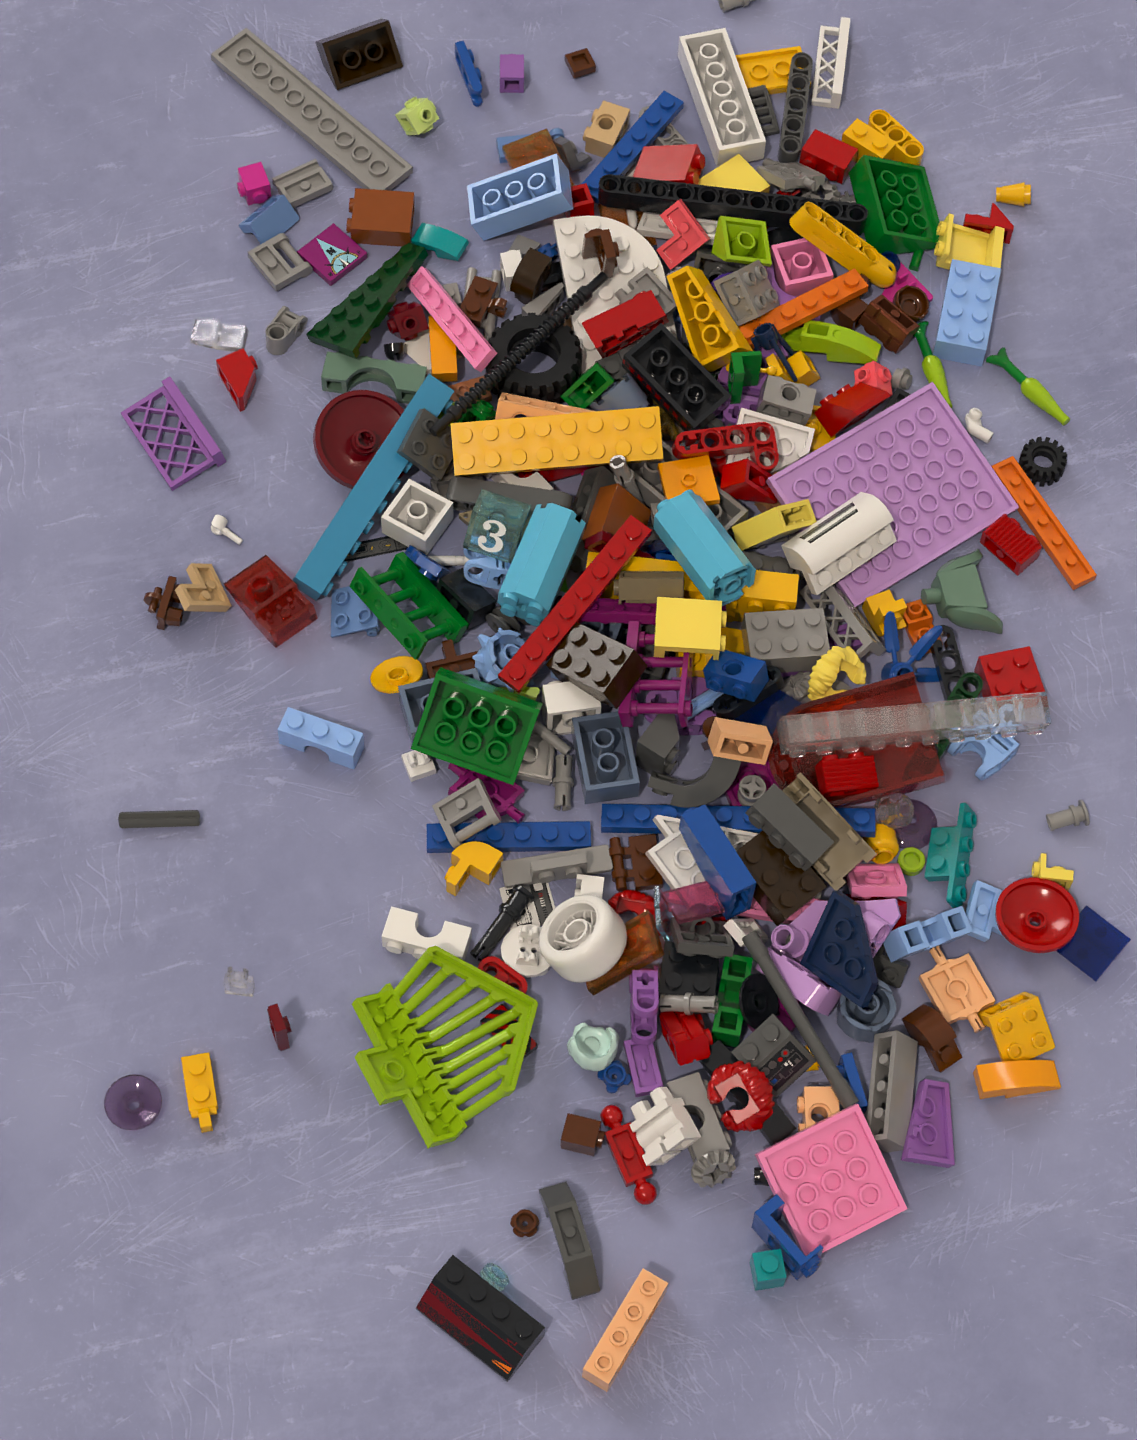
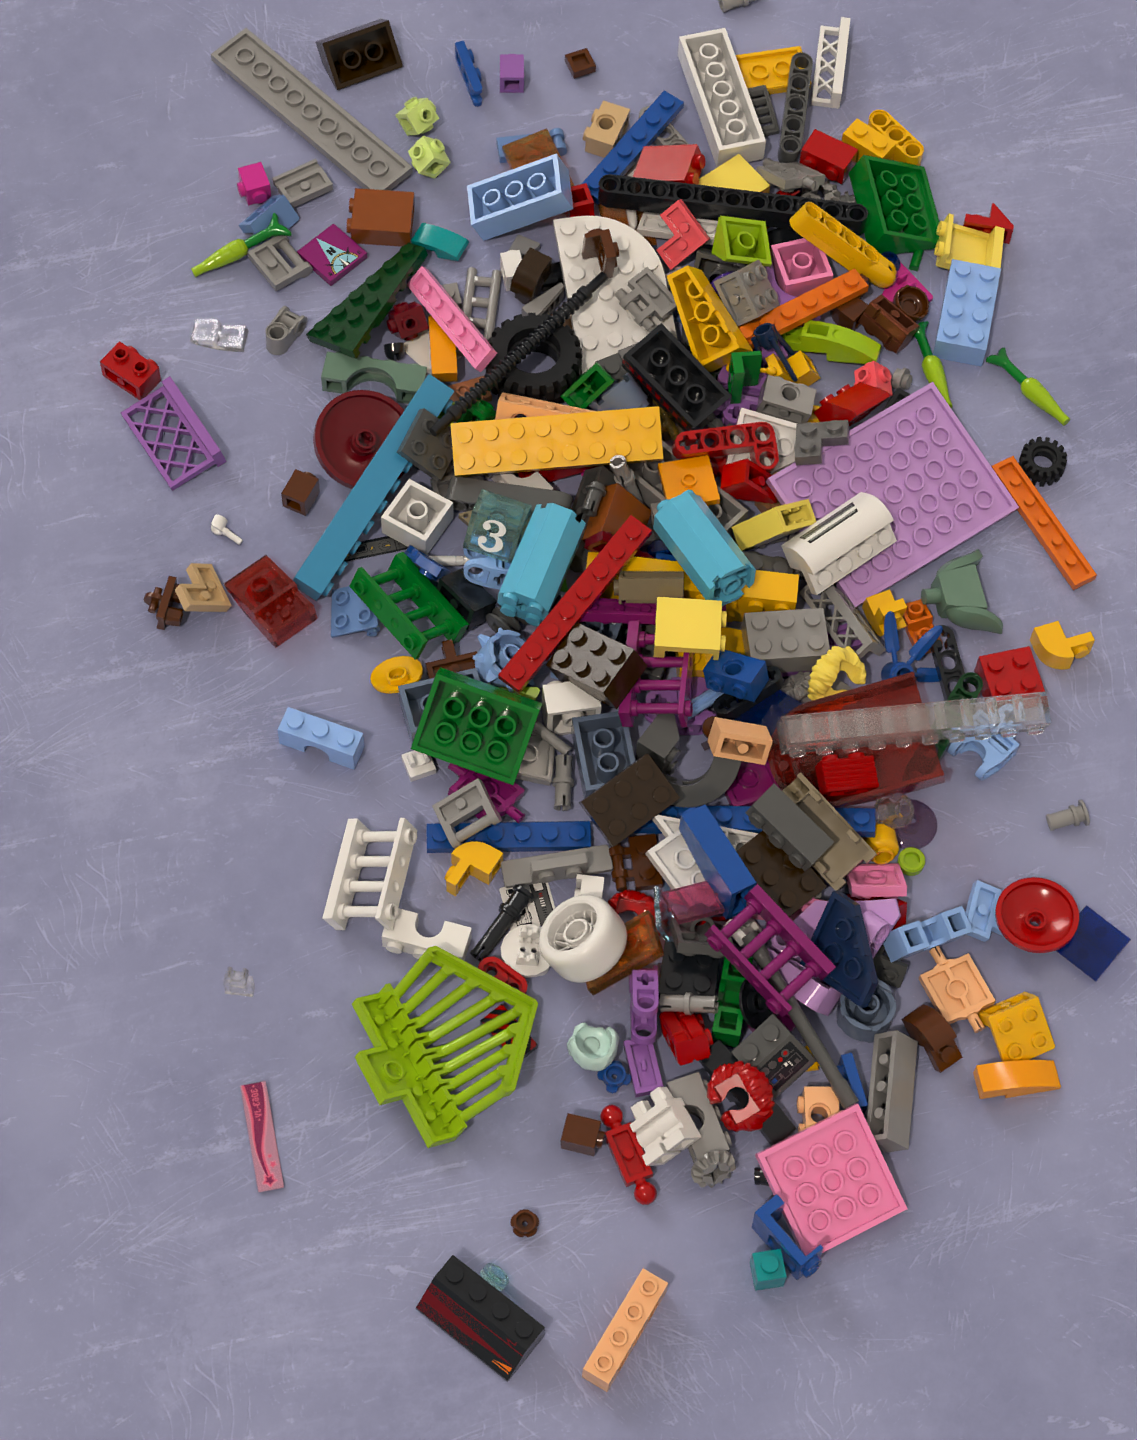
clear purple dish [104,1075,162,1130] -> none
dark grey axle [118,810,200,828] -> none
yellow hinge [181,1052,218,1133] -> none
red slope [216,348,258,412] -> none
dark red plate [267,1004,292,1051] -> none
reddish brown plate [460,276,508,328] -> none
blue plate [538,243,559,262] -> none
dark grey slope [539,1182,600,1300] -> none
flat silver bracket [552,136,592,171] -> none
red wedge [582,290,669,359] -> none
light grey wheel [737,775,766,806] -> none
medium lavender wing [901,1079,955,1168] -> none
teal bracket [924,803,977,909] -> none
white arm [965,408,994,444] -> none
red brick [980,514,1042,576] -> none
yellow cone [996,182,1031,207] -> none
light yellow bracket [1031,853,1074,891] -> none
none -> red brick [100,341,161,400]
none -> lime piece [191,213,292,277]
none -> clear pink sticker [240,1081,284,1192]
none -> reddish brown brick [281,469,320,516]
none -> white fence [322,818,417,930]
none -> yellowish green brick [408,136,450,179]
none -> dark brown brick [579,753,680,847]
none -> dark grey pin [580,481,606,517]
none -> magenta fence [704,884,836,1018]
none -> flat silver plate [795,420,849,465]
none -> yellow brick [1030,621,1095,670]

